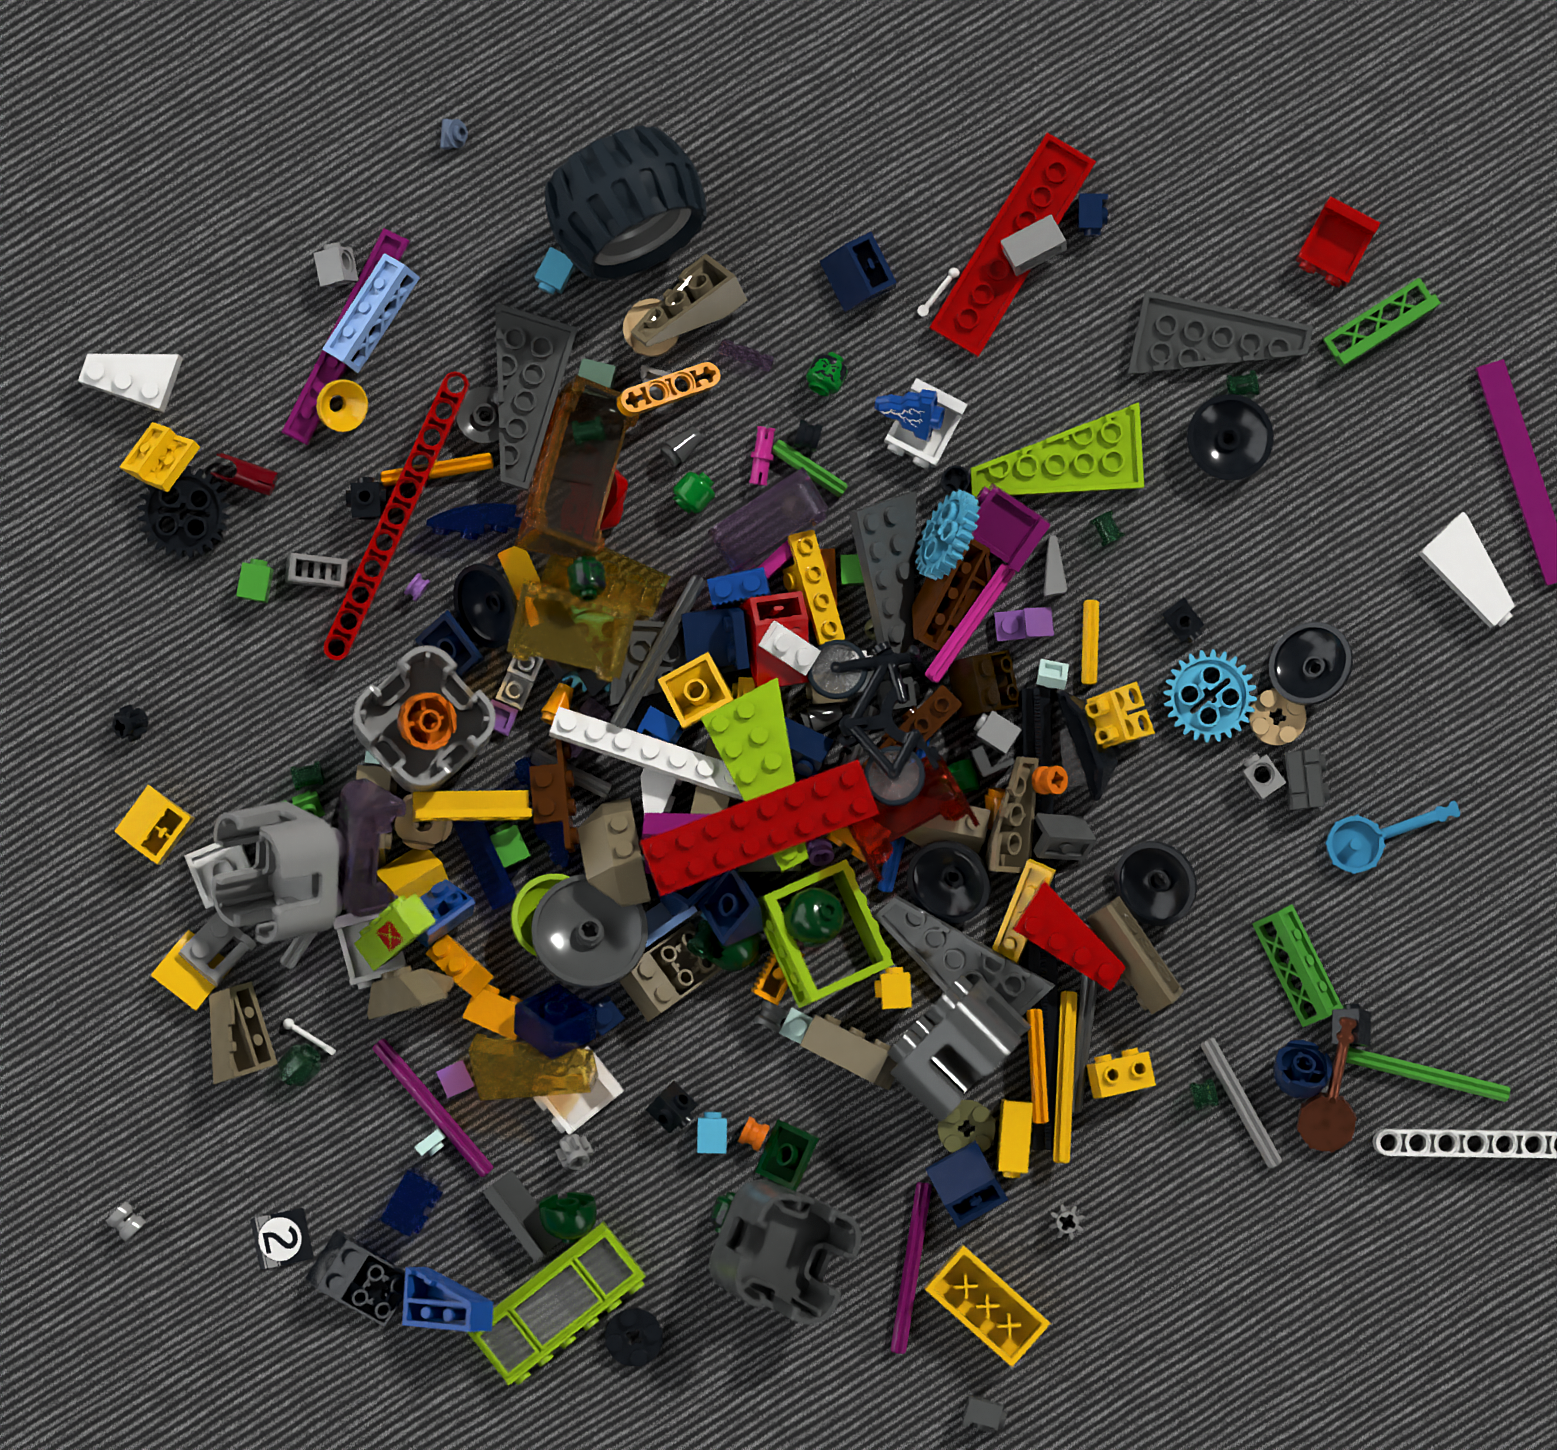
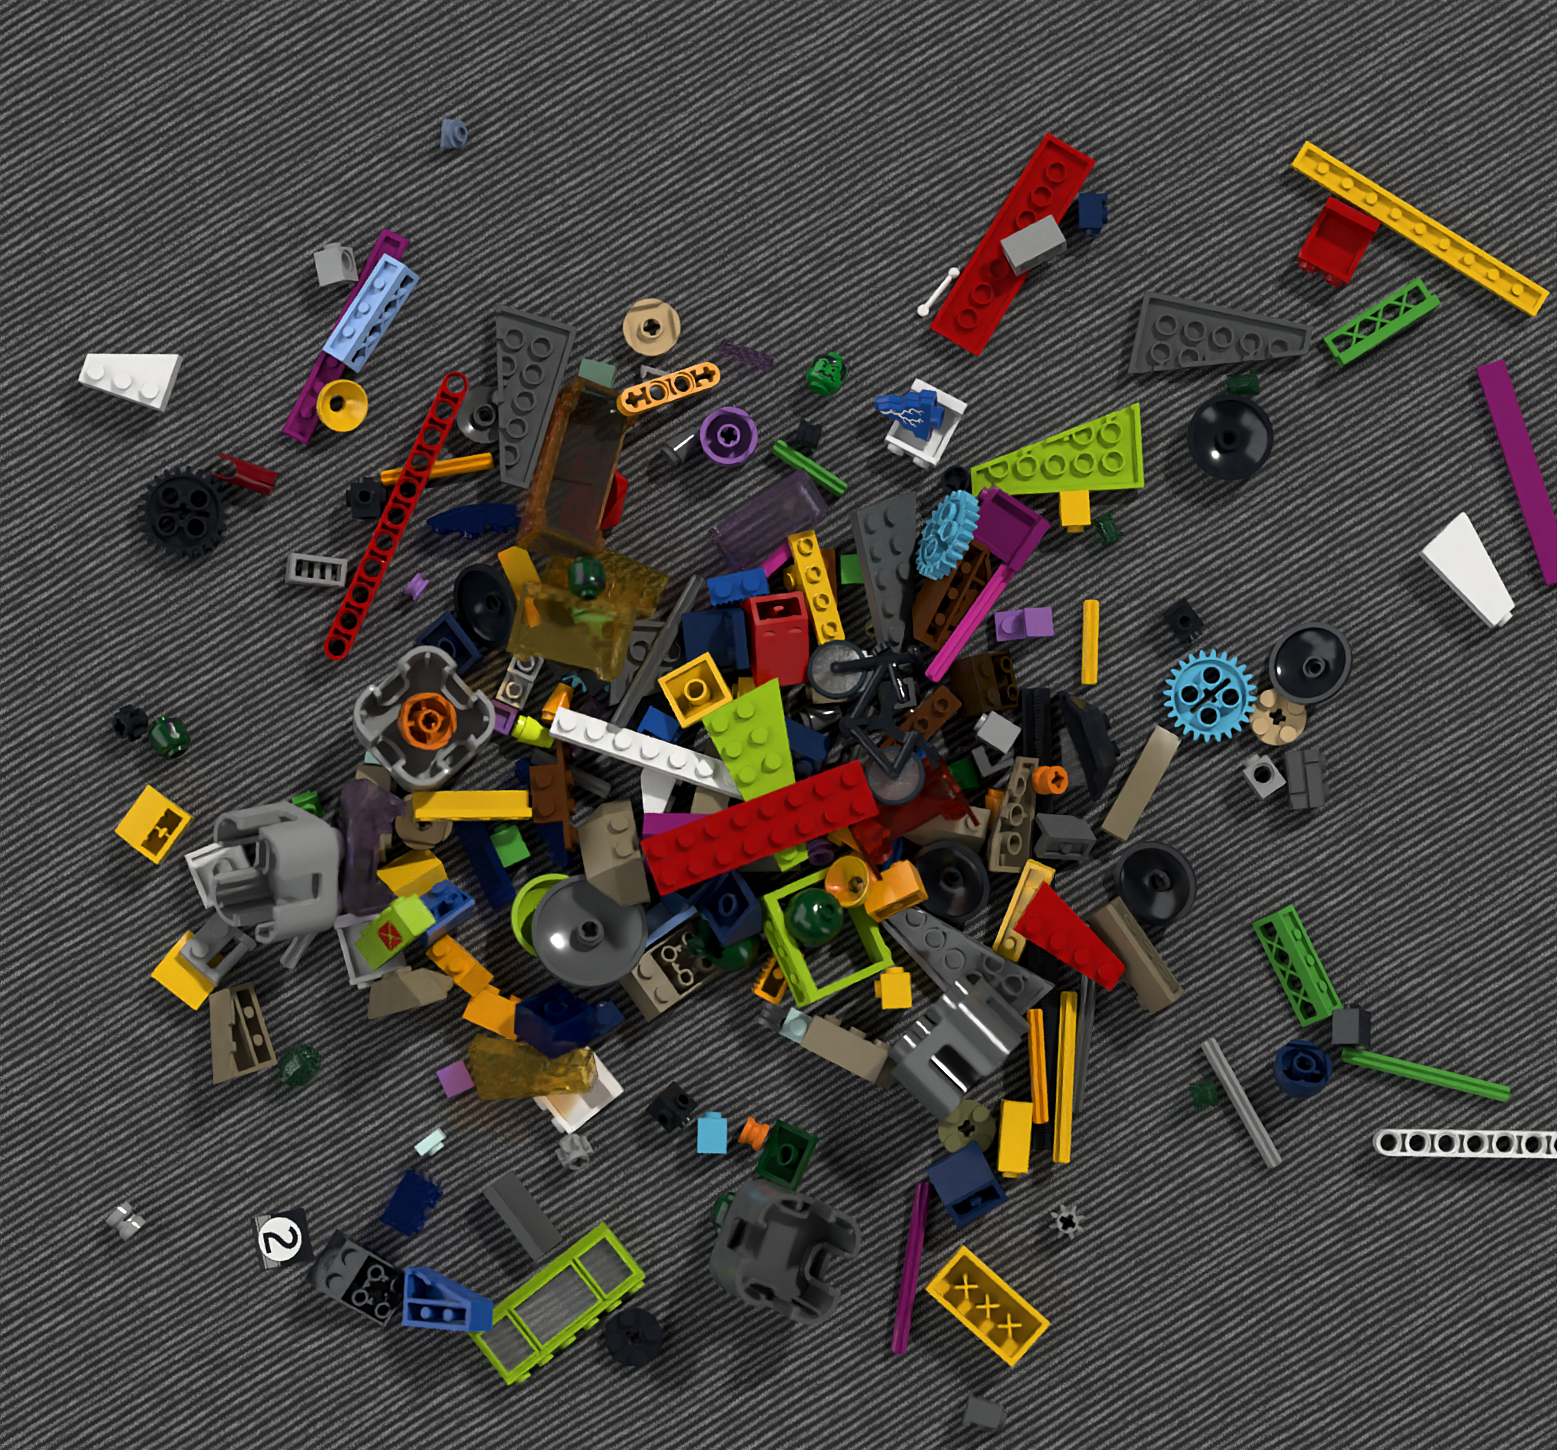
yellow slope [120,422,200,492] -> none
bright green brick [236,559,274,603] -> none
white hinge [283,1018,336,1055] -> none
clear green bush [290,760,325,791] -> none
magenta axle [372,1038,493,1177] -> none
medium azure brick [535,247,576,295] -> none
dark green cylinder [539,1192,597,1243] -> none
black wheel [545,126,707,282] -> none
clear green bush [572,416,606,446] -> none
dark tan wedge [631,254,748,347] -> none
green head [673,472,715,514] -> none
dark pink pin [749,426,776,486] -> none
white plate [759,621,821,676] -> none
dark blue slope [819,232,897,313] -> none
light aqua plate [1036,659,1069,690] -> none
light grey slope [1043,535,1067,598] -> none
yellow hips [1085,681,1155,749] -> none
yellow brick [1086,1047,1156,1099] -> none
copper piece [1296,1017,1357,1152] -> none
dark azure piece [1325,801,1460,874] -> none
none -> dark green head [148,715,191,760]
none -> neon yellow cone [511,715,555,749]
none -> medium lavender brick [700,407,758,468]
none -> yellow piece [825,856,874,908]
none -> light orange brick [856,860,928,923]
none -> yellow brick [1058,490,1091,533]
none -> dark tan slope [1100,725,1182,843]
none -> yellow plate [1290,141,1550,318]

